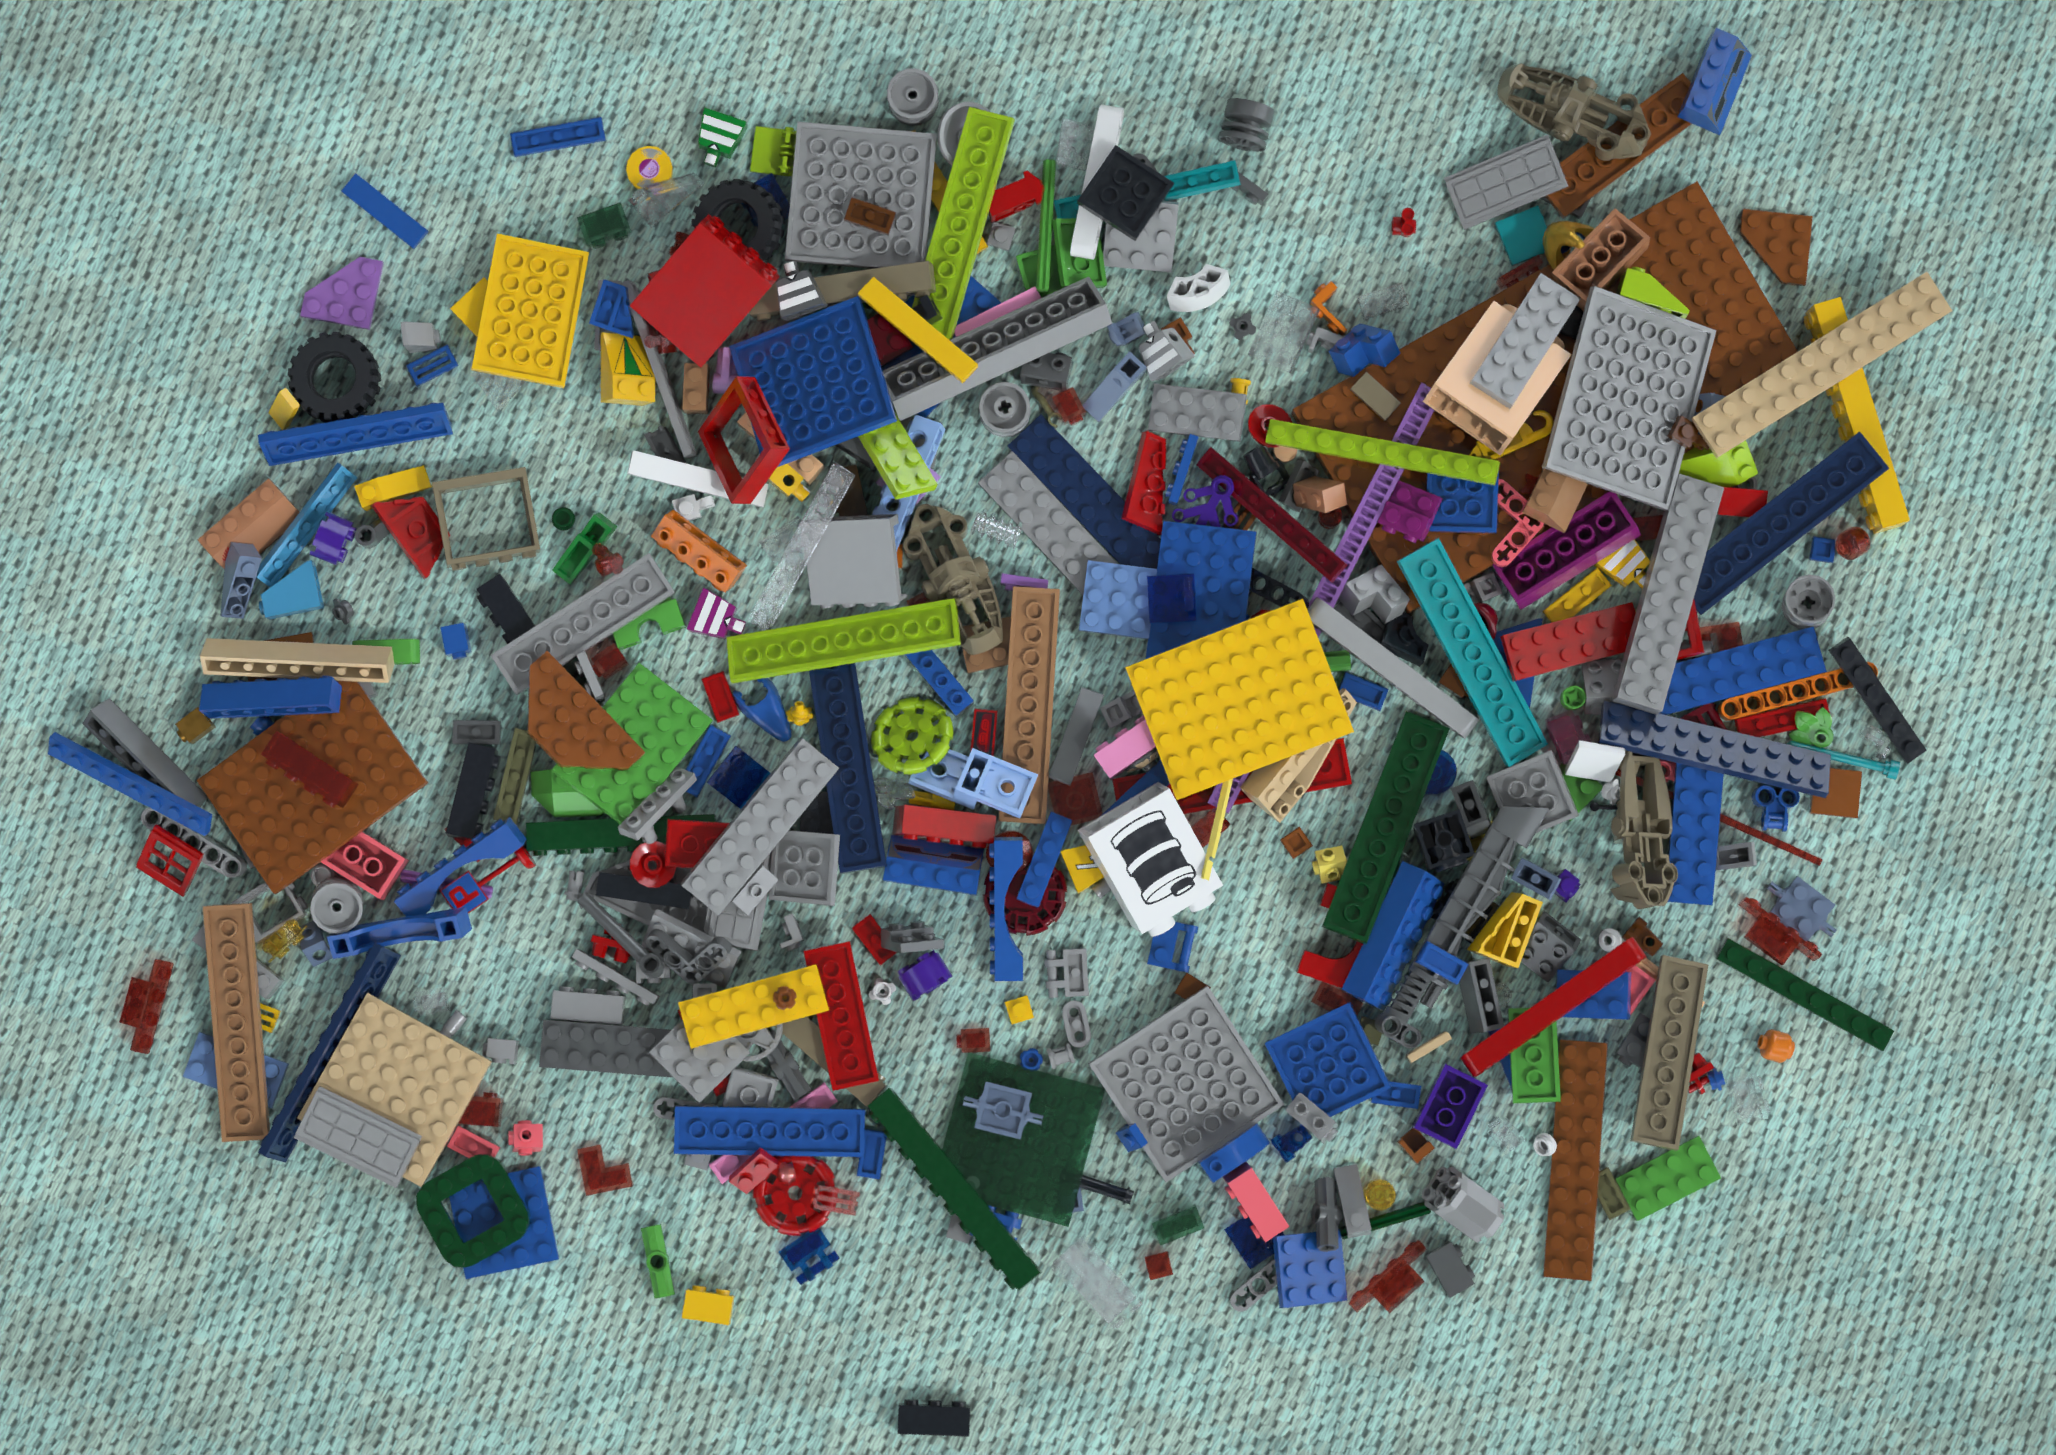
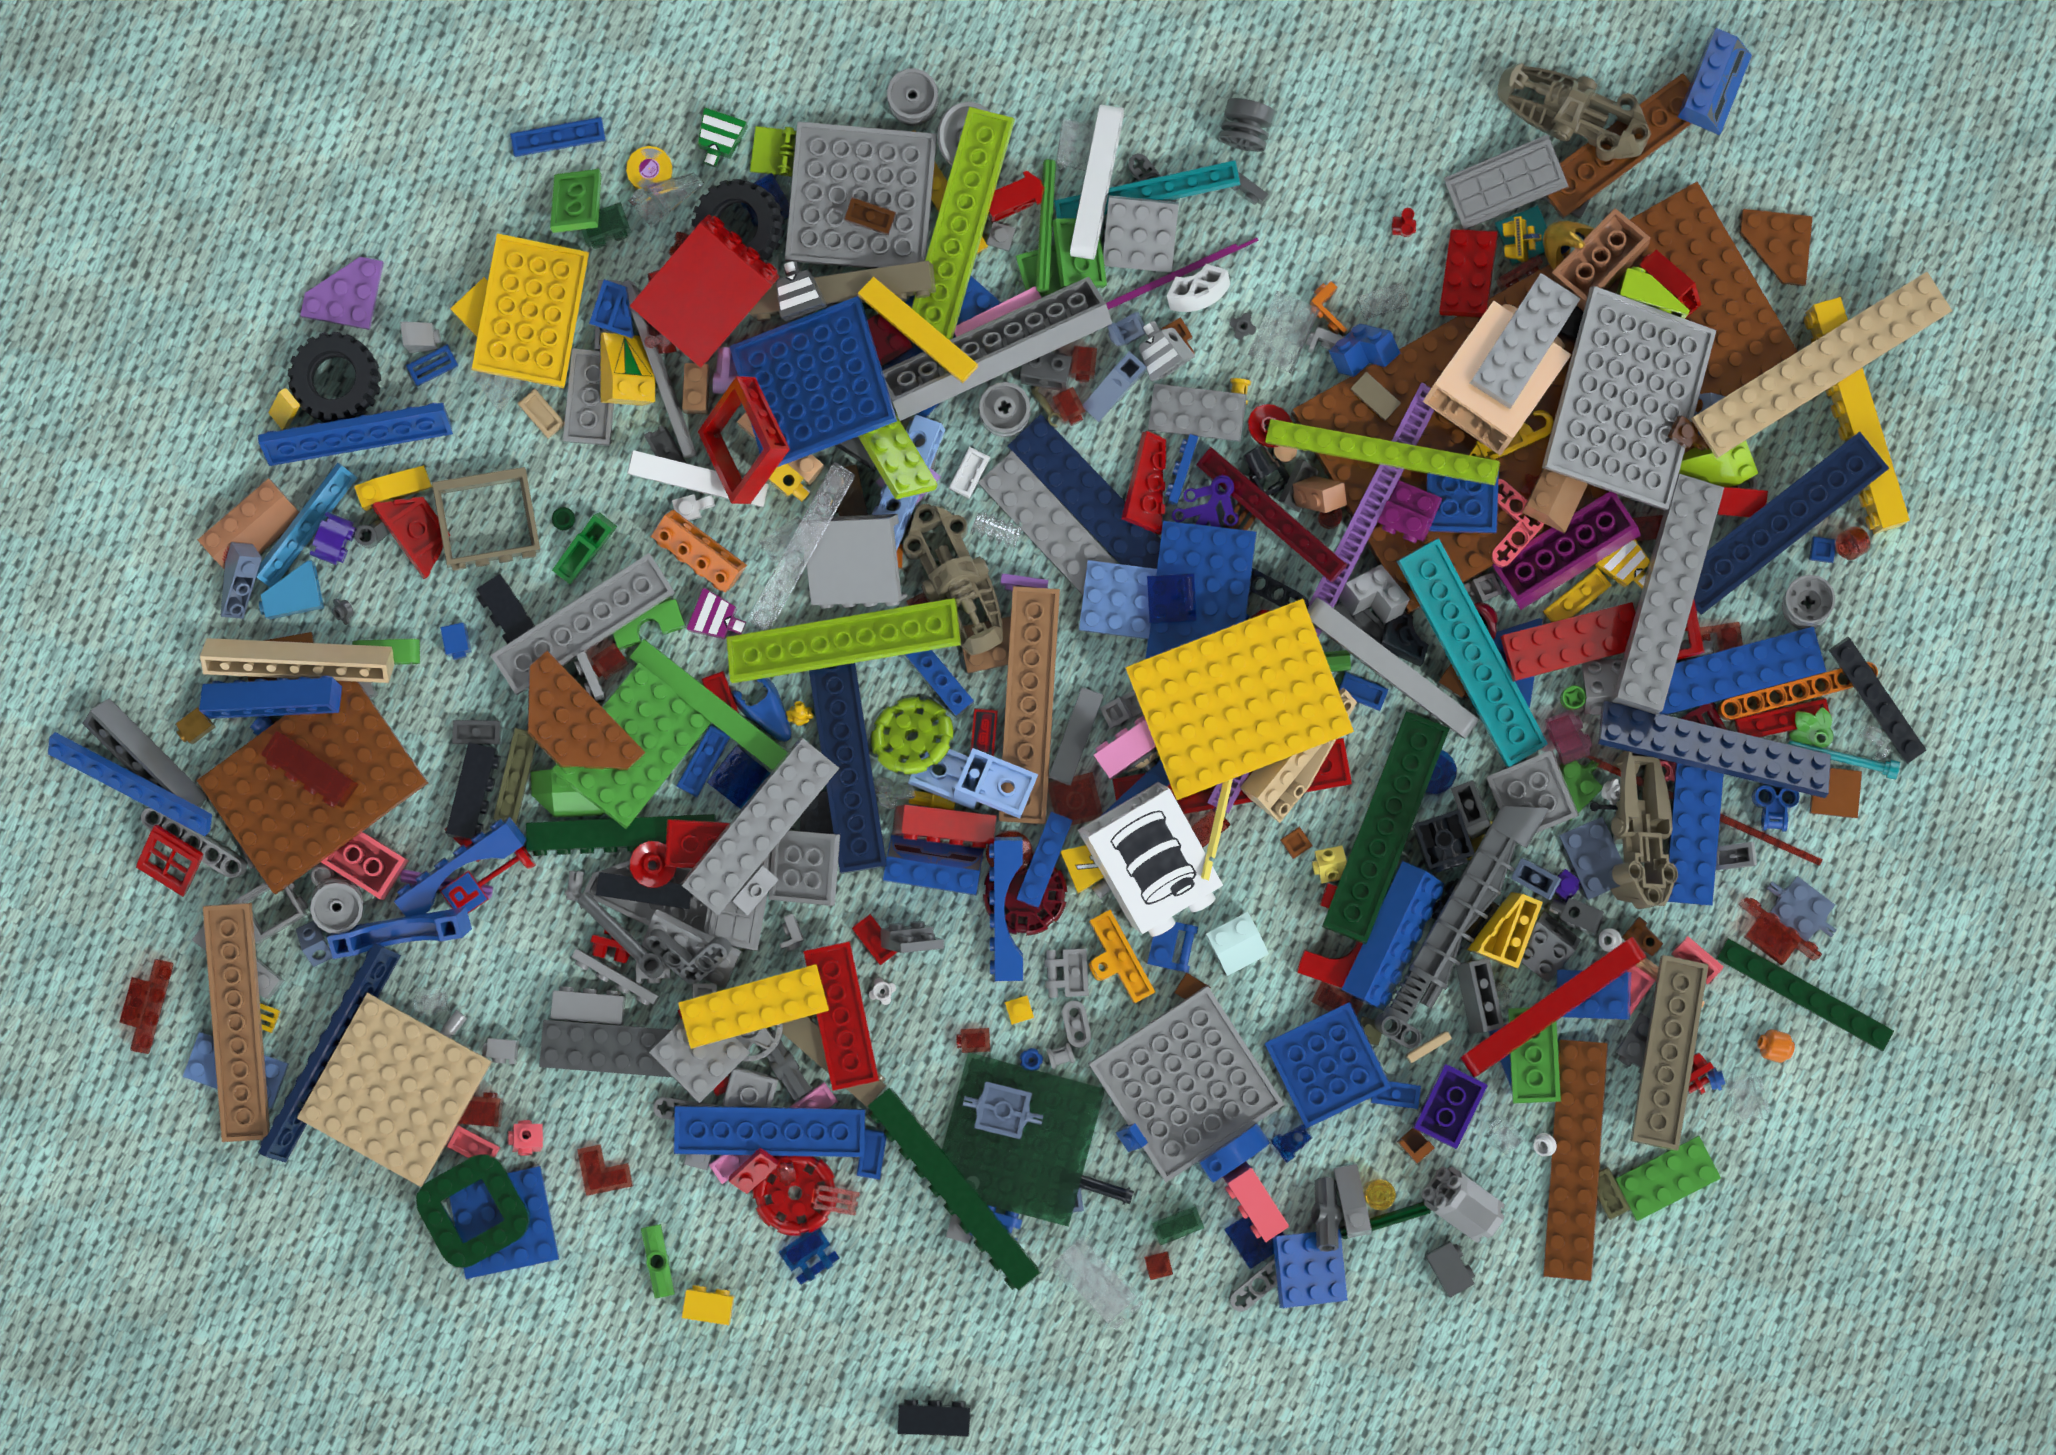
clear yellow hinge [262,919,308,963] -> none
light grey piece [294,1086,422,1188] -> none
blue tile [341,173,429,249] -> none
clear red plate [592,543,624,577] -> none
light grey plate [618,767,697,844] -> none
dark orange plate [773,986,796,1010] -> none
dark purple brick [897,950,953,1002] -> none
black panel [912,295,943,325] -> none
black plate [1077,145,1174,241] -> none
light grey bracket [1286,1093,1339,1144] -> none
clear red bracket [1349,1240,1426,1314] -> none
blue tile [1415,941,1468,985] -> none
white tile [1565,741,1625,783] -> none
none -> tan tile [517,389,565,439]
none -> bright green plate [550,169,602,233]
none -> light grey plate [563,349,614,446]
none -> bright green tile [630,639,788,770]
none -> white plate [949,447,990,499]
none -> clear red brick [1071,346,1097,382]
none -> light orange plate [1088,909,1155,1004]
none -> magenta piece [1106,237,1259,310]
none -> light aqua slope [1205,912,1269,976]
none -> red plate [1439,229,1498,318]
none -> yellow hips [1503,216,1542,262]
none -> dark grey torso [1549,898,1605,938]
none -> sand blue plate [1559,817,1623,900]
none -> red slope [1639,249,1701,319]
none -> coral plate [1671,936,1724,984]

